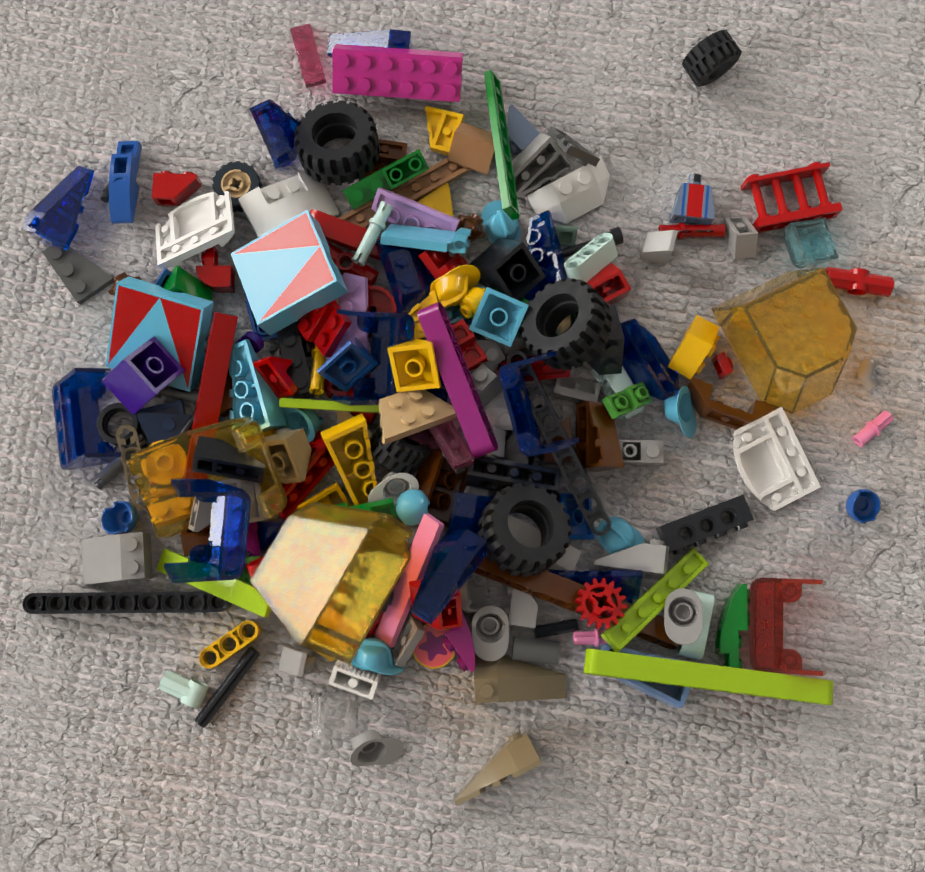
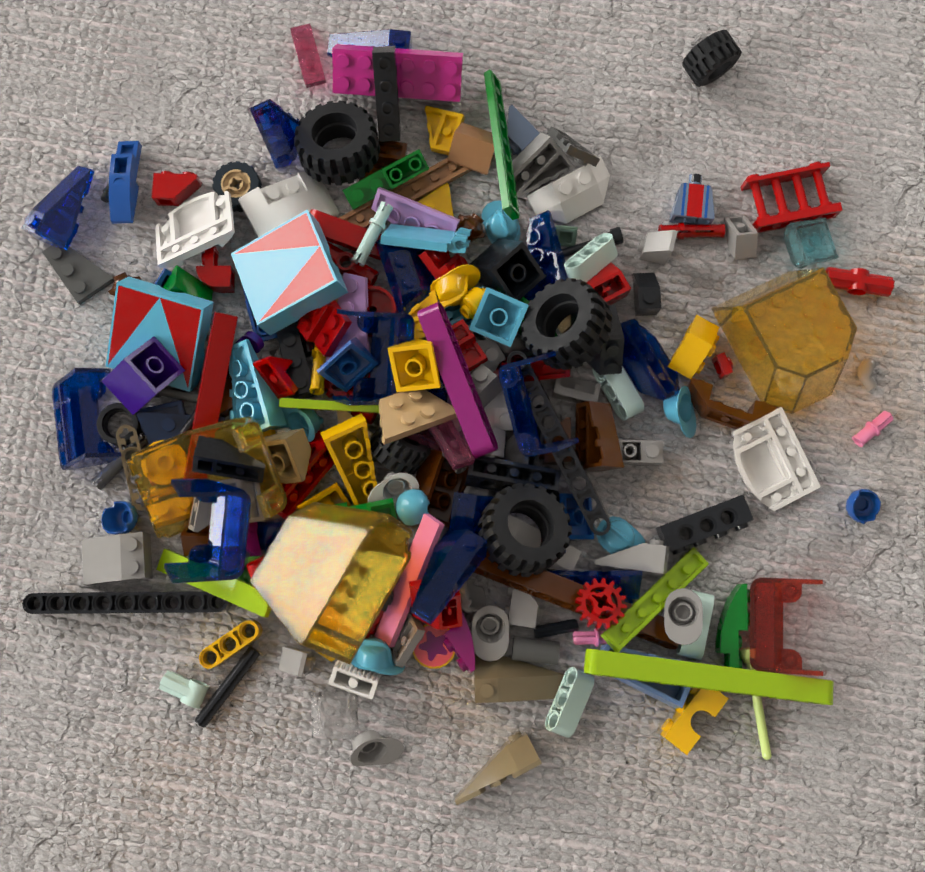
bright green slope [602,382,653,420] -> none
none -> black brick [372,46,401,142]
none -> light aqua beam [545,667,594,738]
none -> black slope [632,272,661,316]
none -> yellow arch [660,688,728,755]
none -> yellowish green piece [739,647,772,760]

